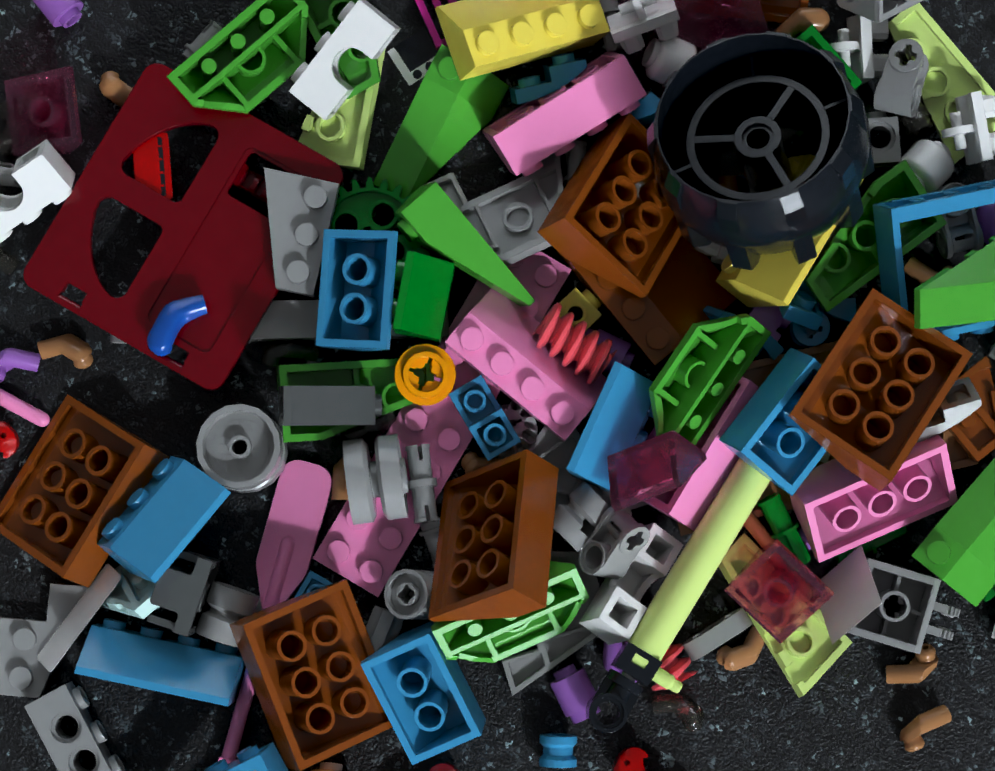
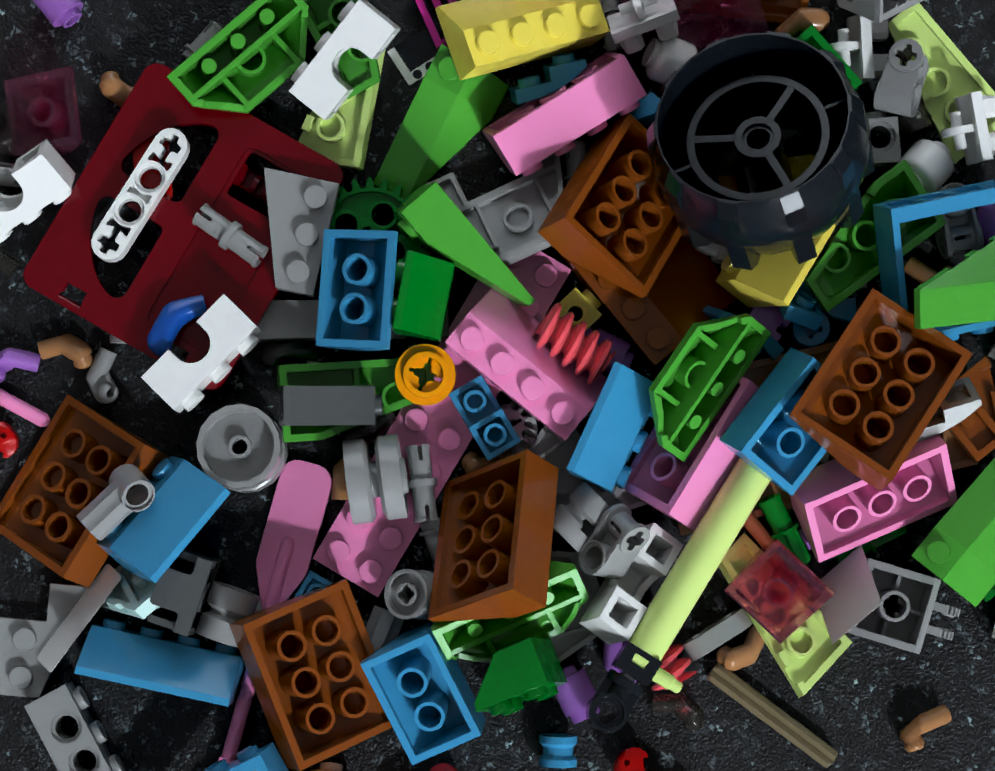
clear pink slope [607,430,707,512] -> none
medium nougat arm [886,643,938,684] -> none
none -> light grey piece [76,464,155,541]
none -> light grey arm [86,347,119,404]
none -> white beam [91,128,190,263]
none -> white arch [141,294,261,413]
none -> light grey pin [192,203,269,268]
none -> green slope [474,637,568,716]
none -> dark tan axle [707,663,838,768]

